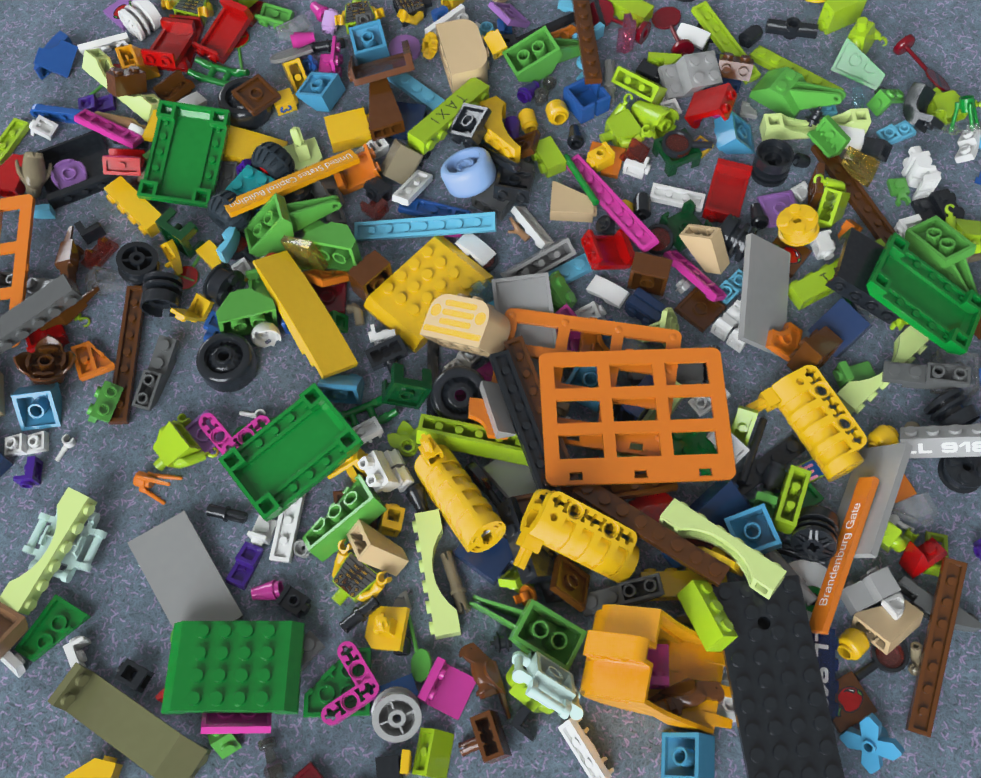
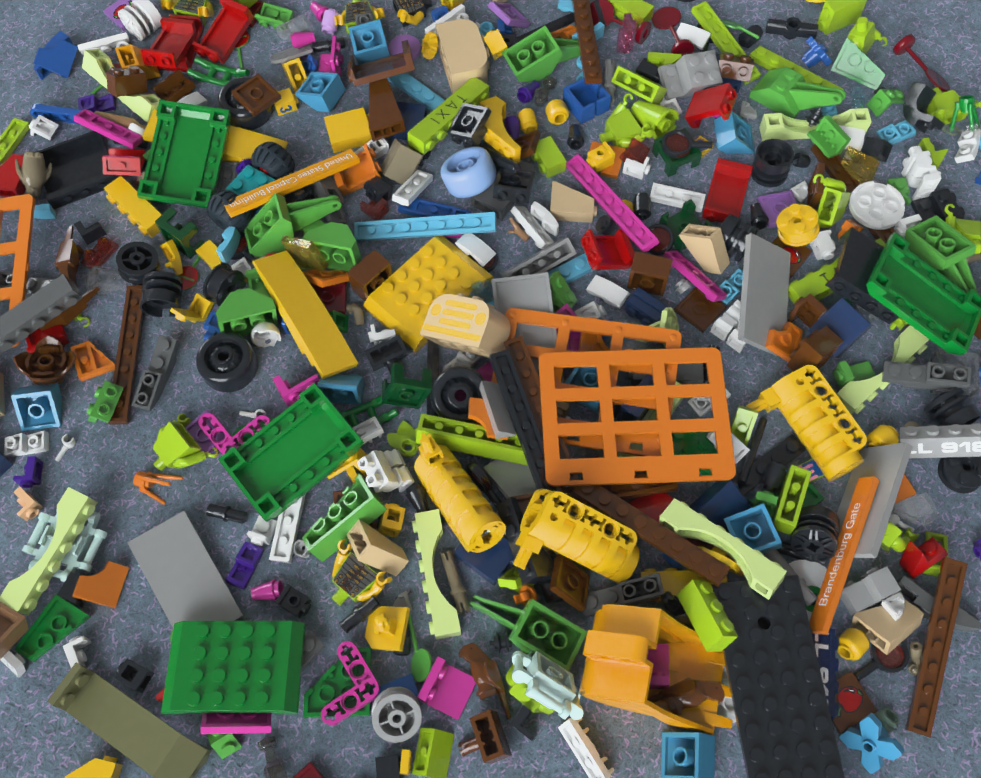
medium lavender tile [51,159,88,190] -> none
yellowish green piece [283,127,323,172] -> none
green bar [563,154,600,206] -> none
none -> light nougat bracket [14,486,43,521]
none -> black brick [57,572,88,607]
none -> orange tile [72,561,129,608]
none -> dark pink bracket [272,374,320,407]
none -> white slope [531,201,559,237]
none -> black axle [661,591,685,616]
none -> bright green piece [721,19,759,39]
none -> reddish brown bracket [788,293,827,329]
none -> blue plant [801,36,832,68]
none -> white tile [849,181,905,230]
none -> sand green plate [875,708,899,732]
none -> lime slope [918,137,949,169]

